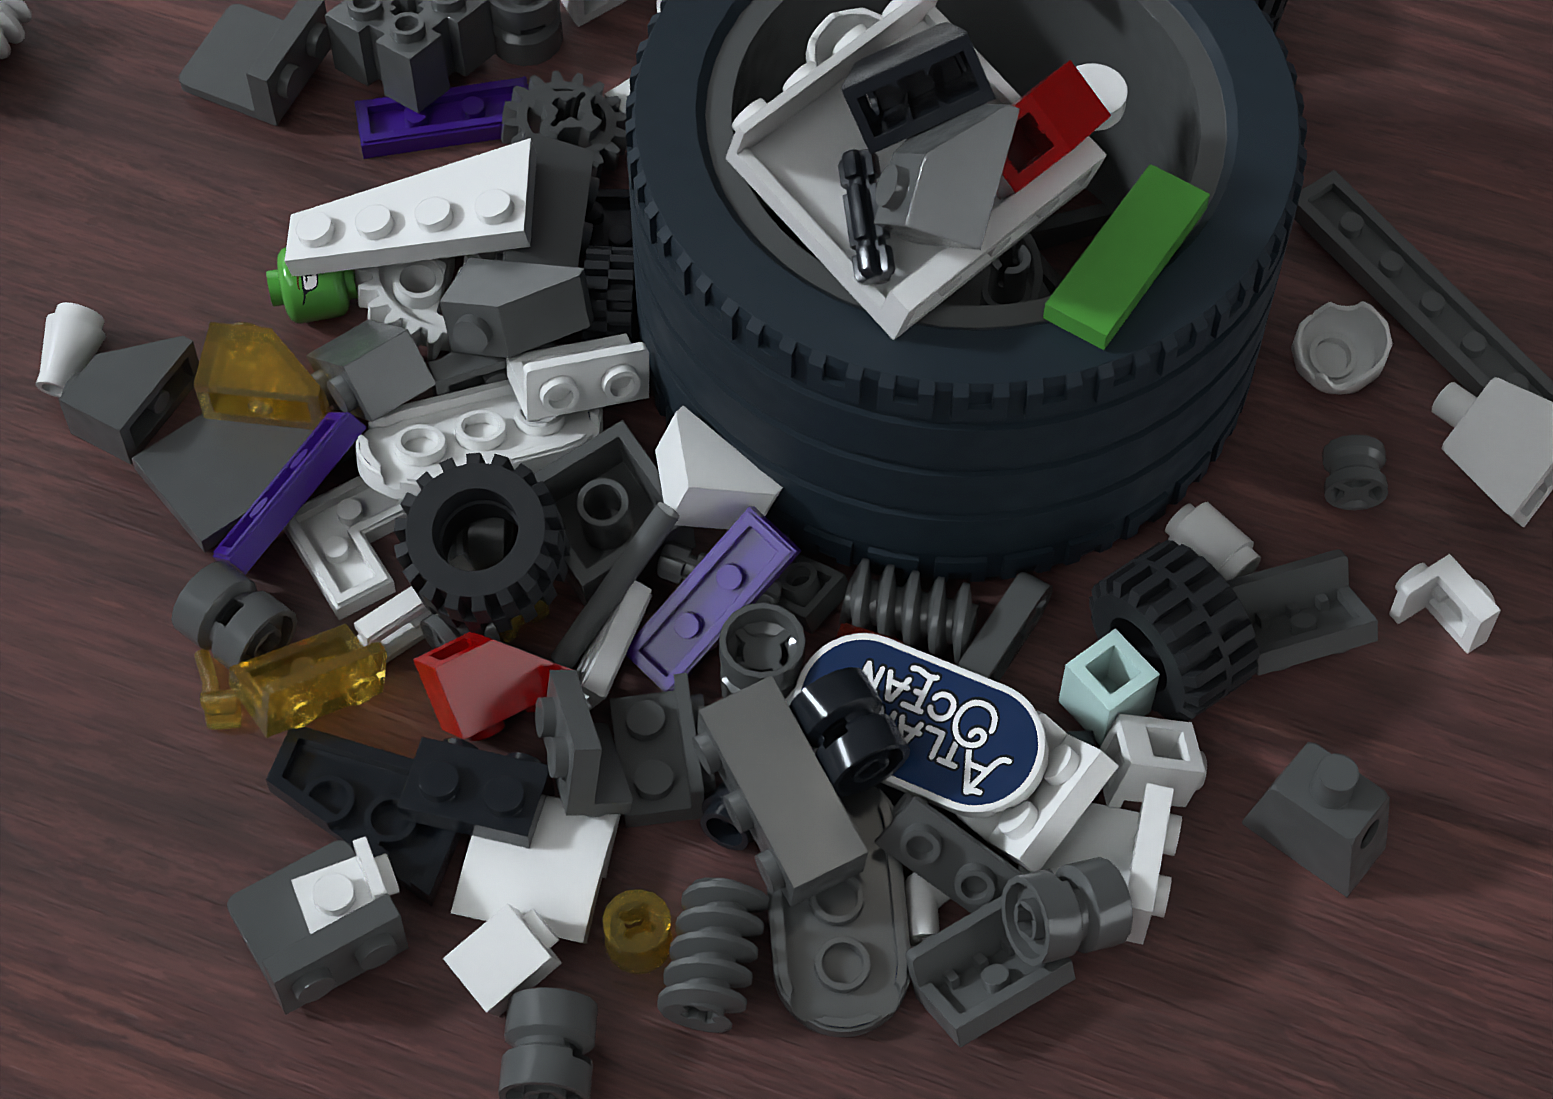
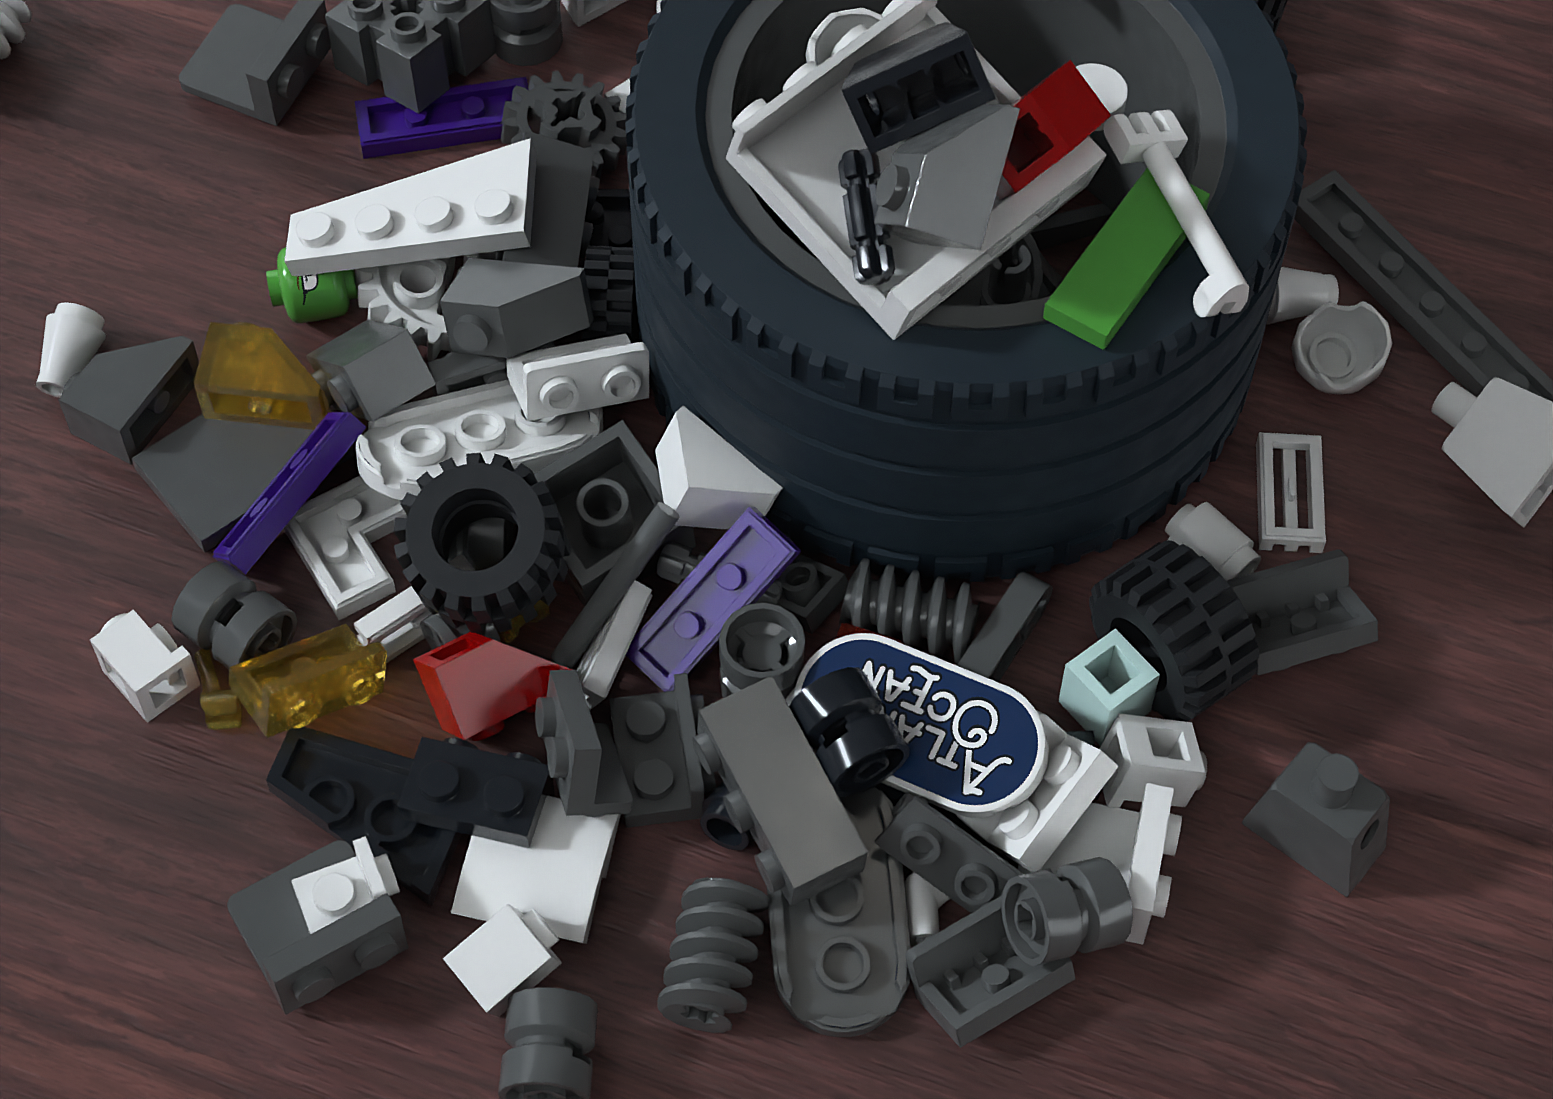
clear yellow wheel [603,889,672,974] -> none
dark grey wheel [1322,435,1388,510] -> none
white bracket [1389,554,1501,654] -> none
none -> white brick [90,609,201,723]
none -> white hinge [1104,110,1249,317]
none -> white tile [1256,432,1326,553]
none -> white cone [1266,267,1339,325]

